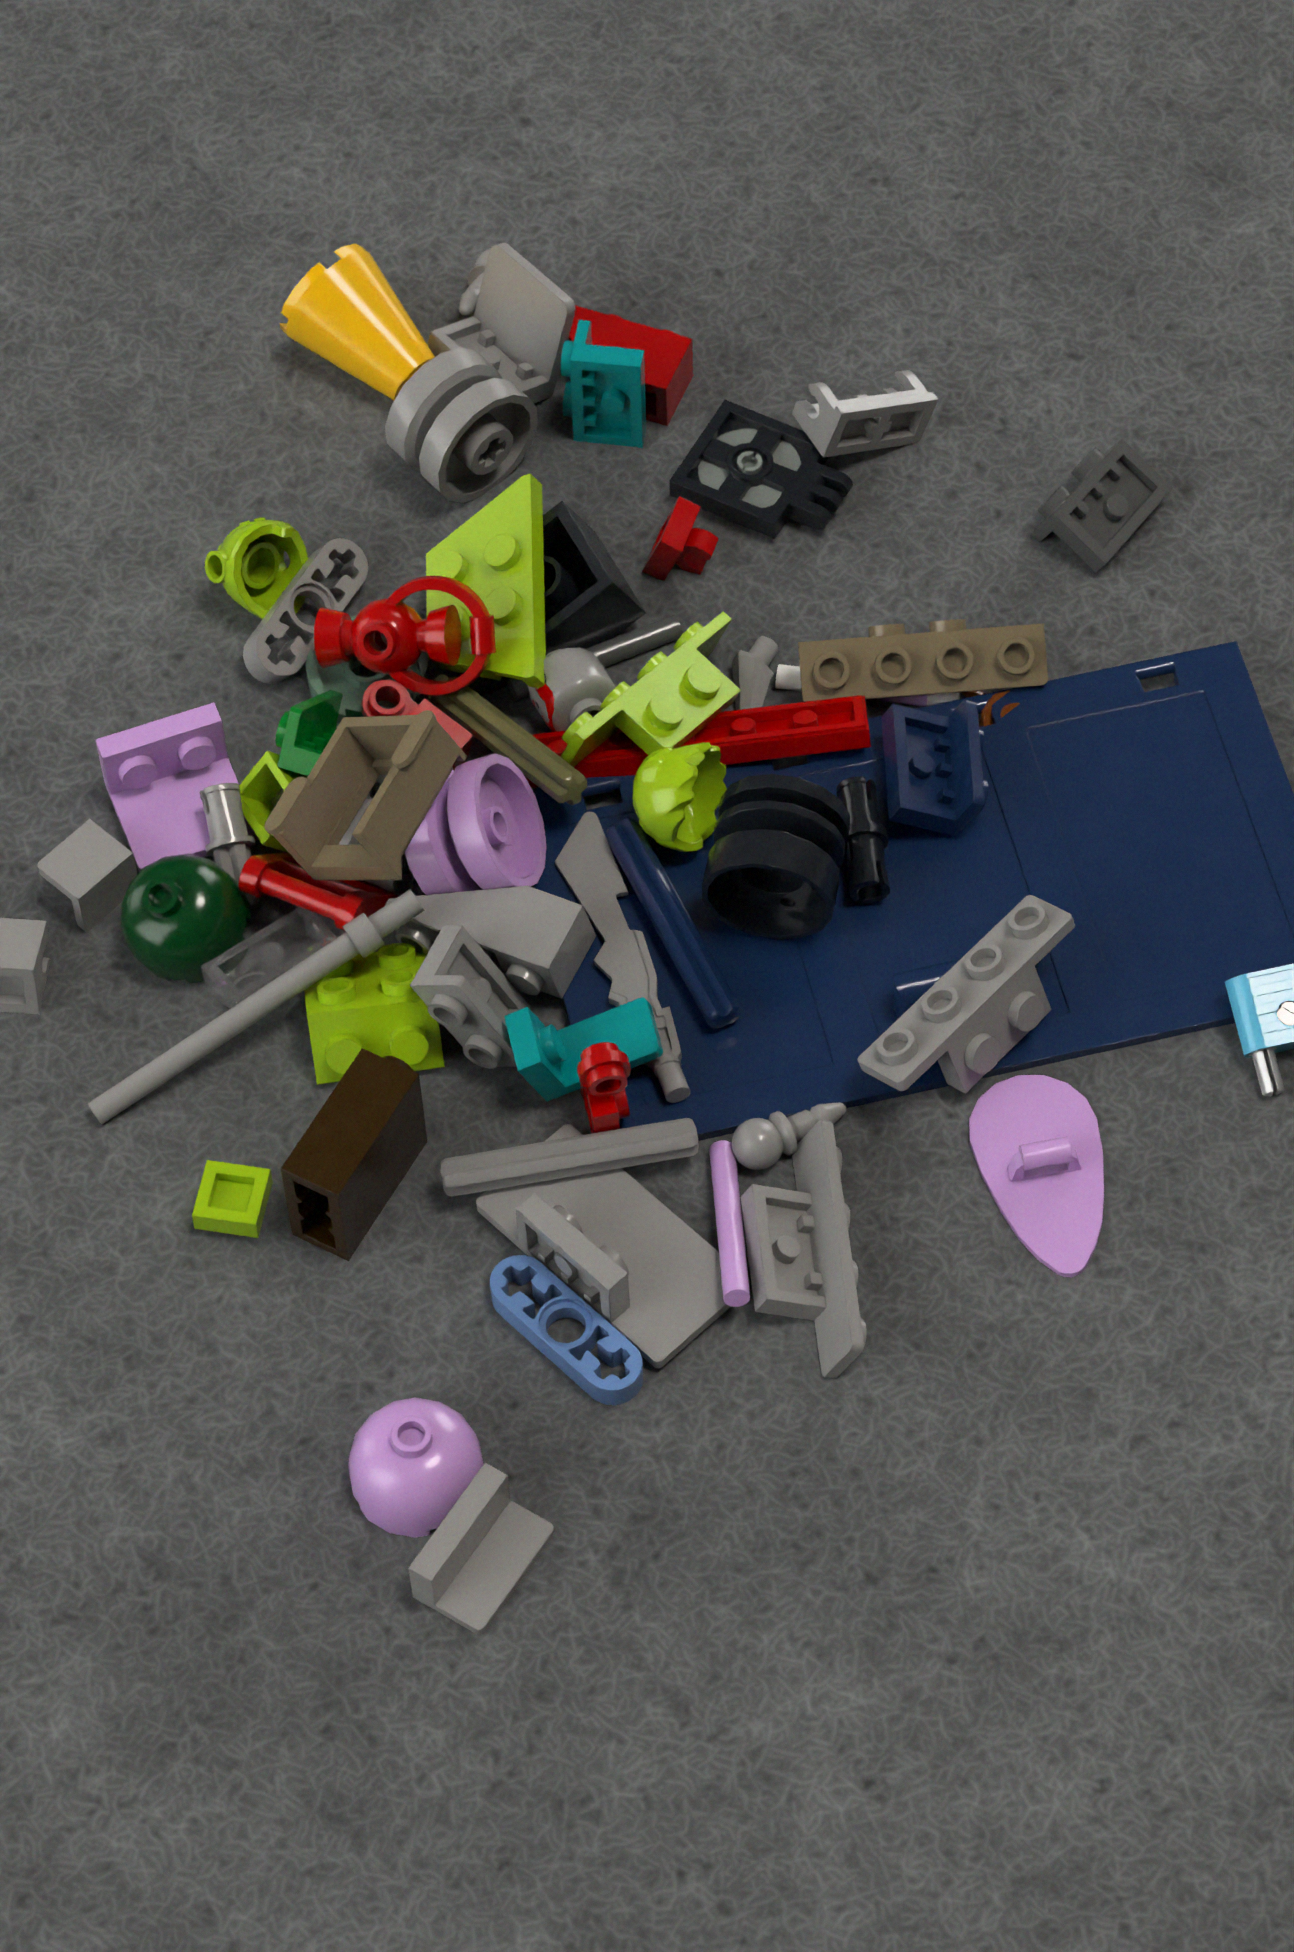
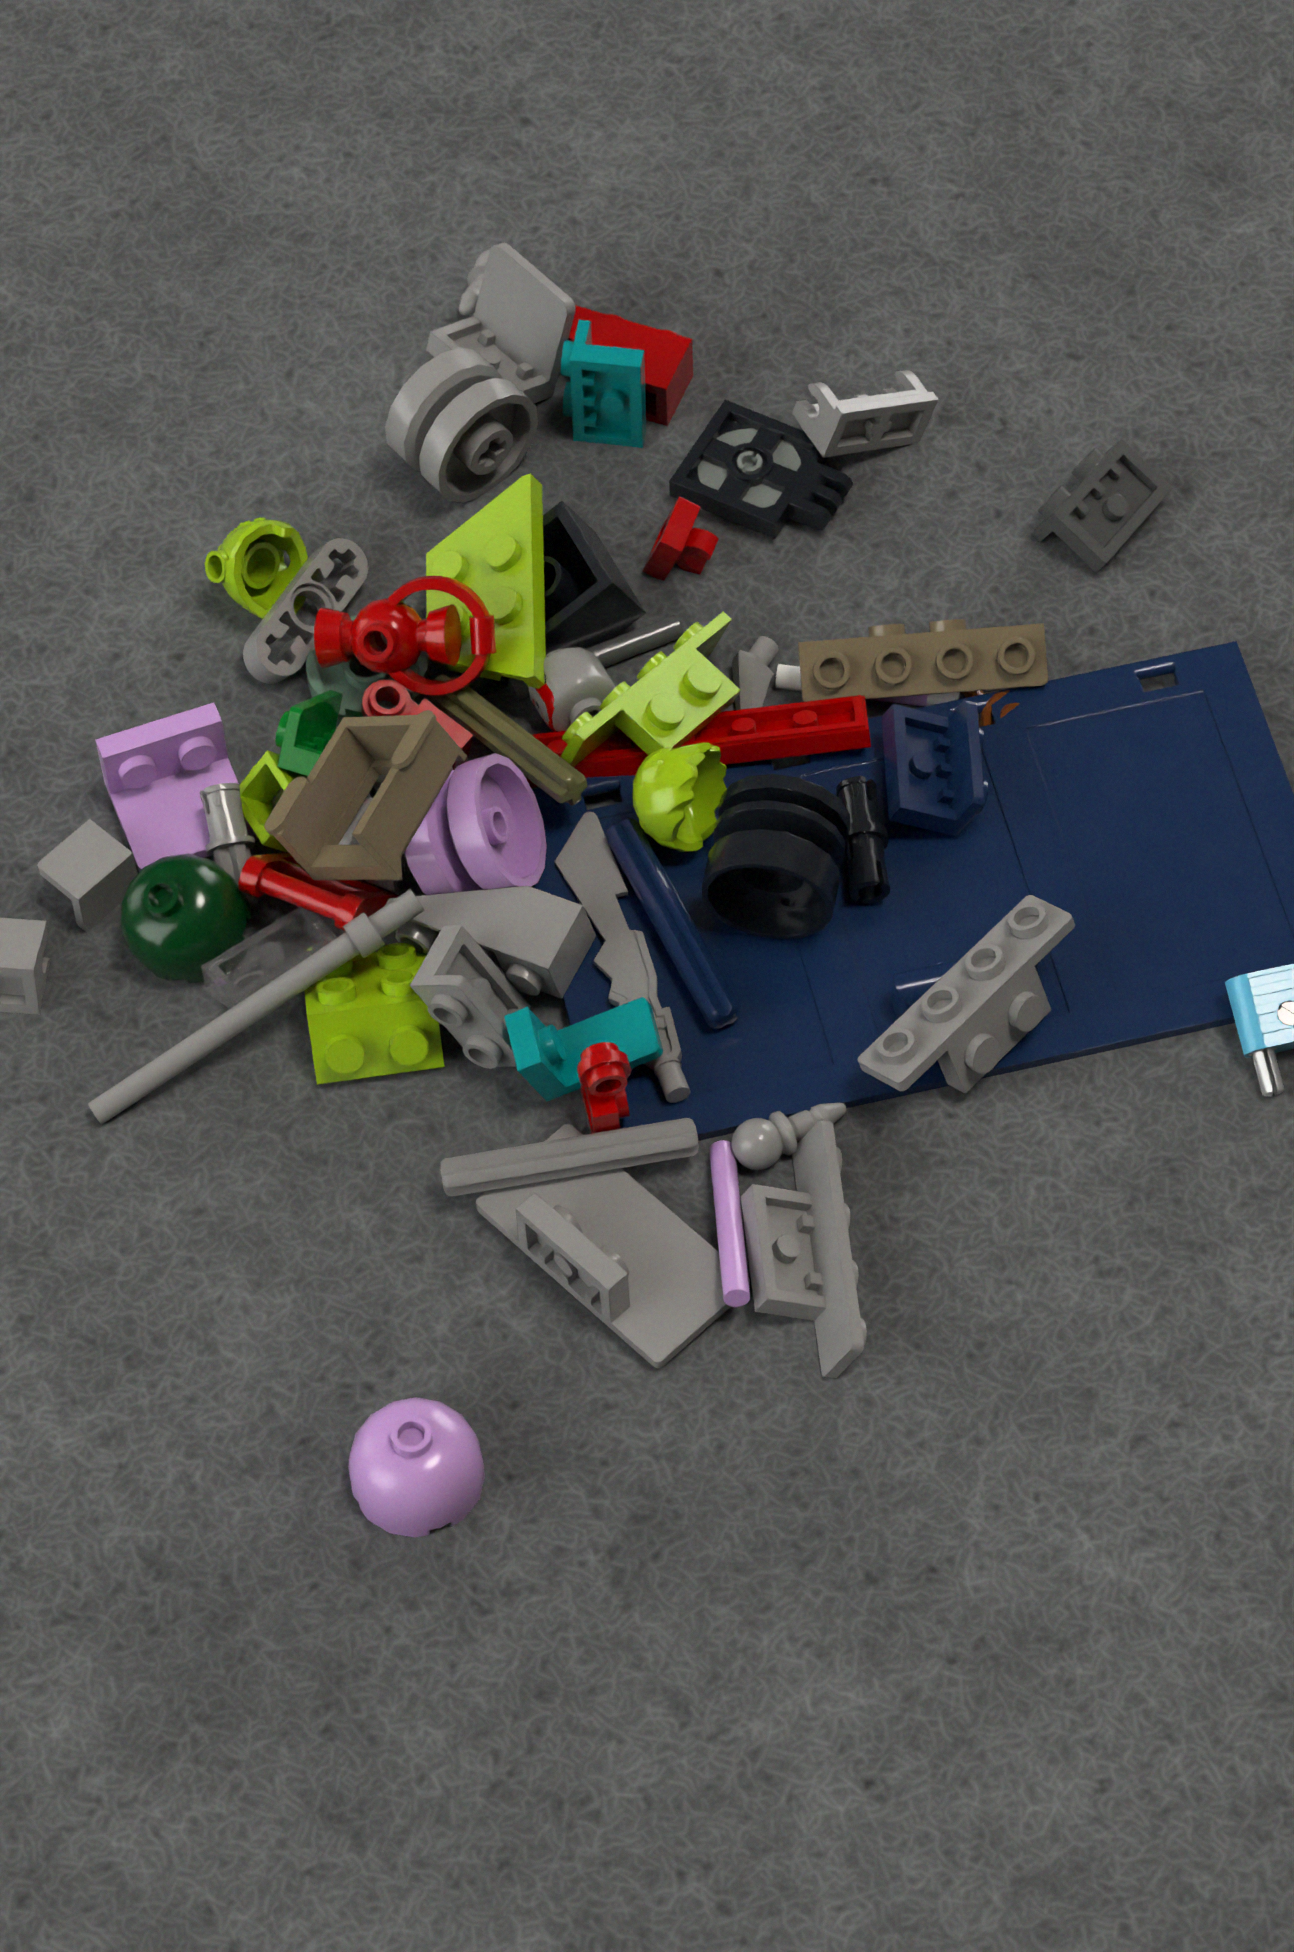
lime plate [192,1160,273,1238] -> none
yellow cone [280,243,435,400] -> none
dark brown brick [281,1048,428,1261] -> none
light grey panel [408,1463,554,1635] -> none
medium blue beam [490,1255,643,1405] -> none
lavender shield [969,1075,1104,1277] -> none

